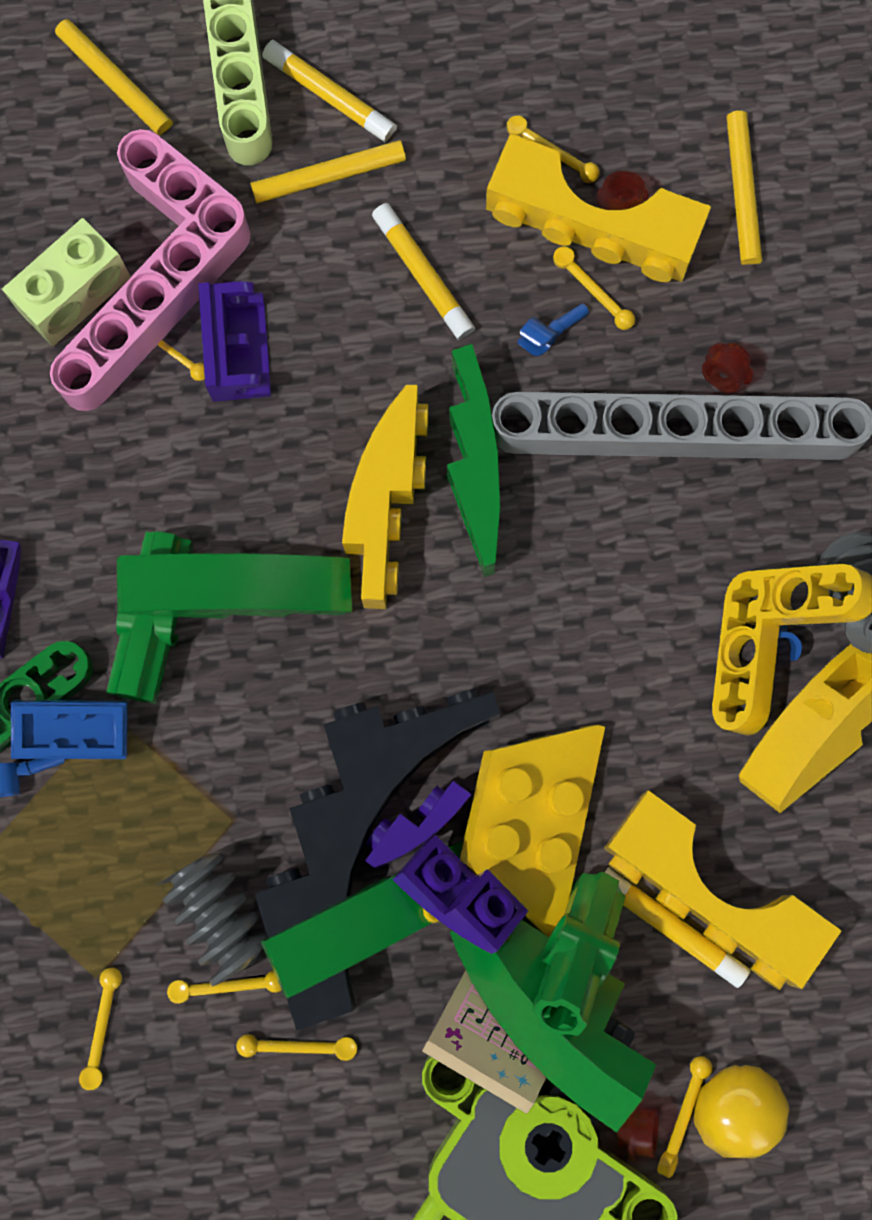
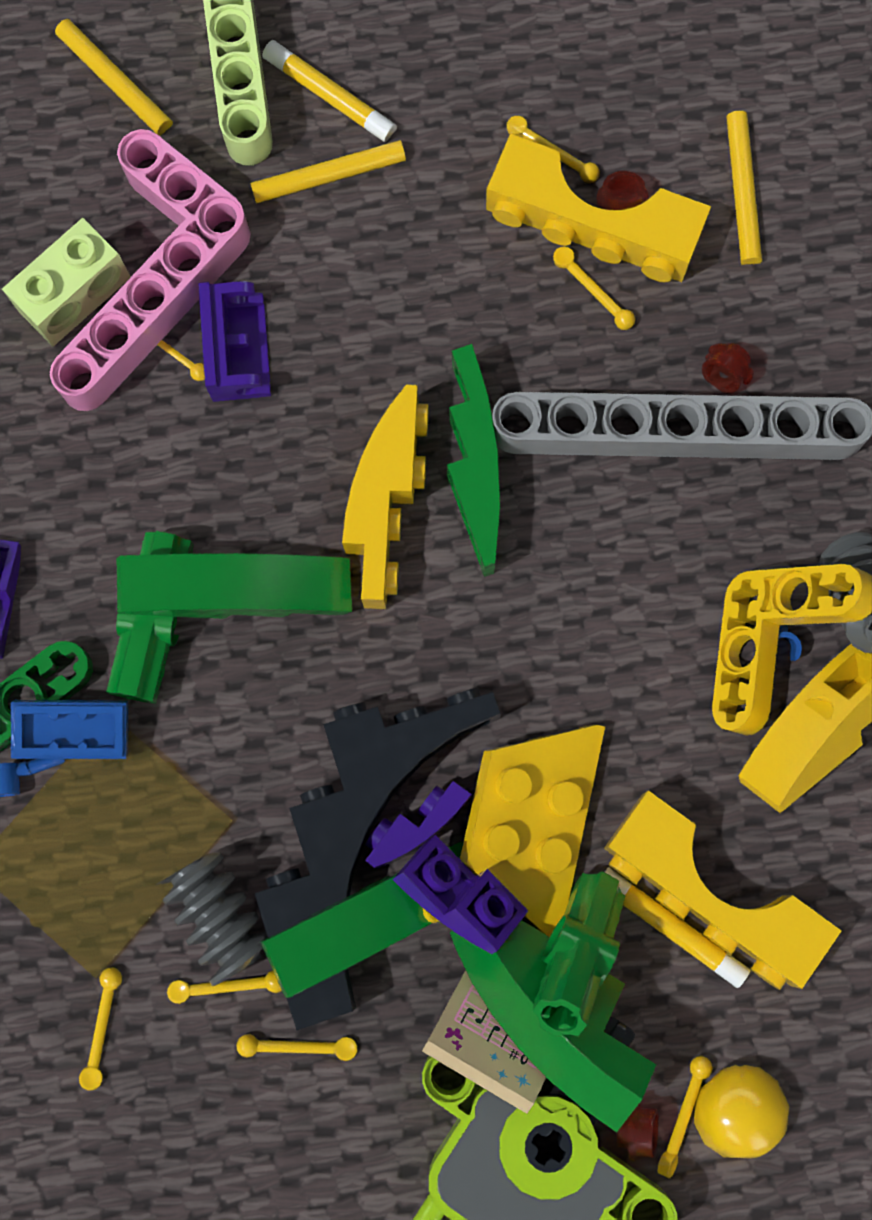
yellow bar [372,203,476,341] -> none
blue hand [517,303,589,357] -> none

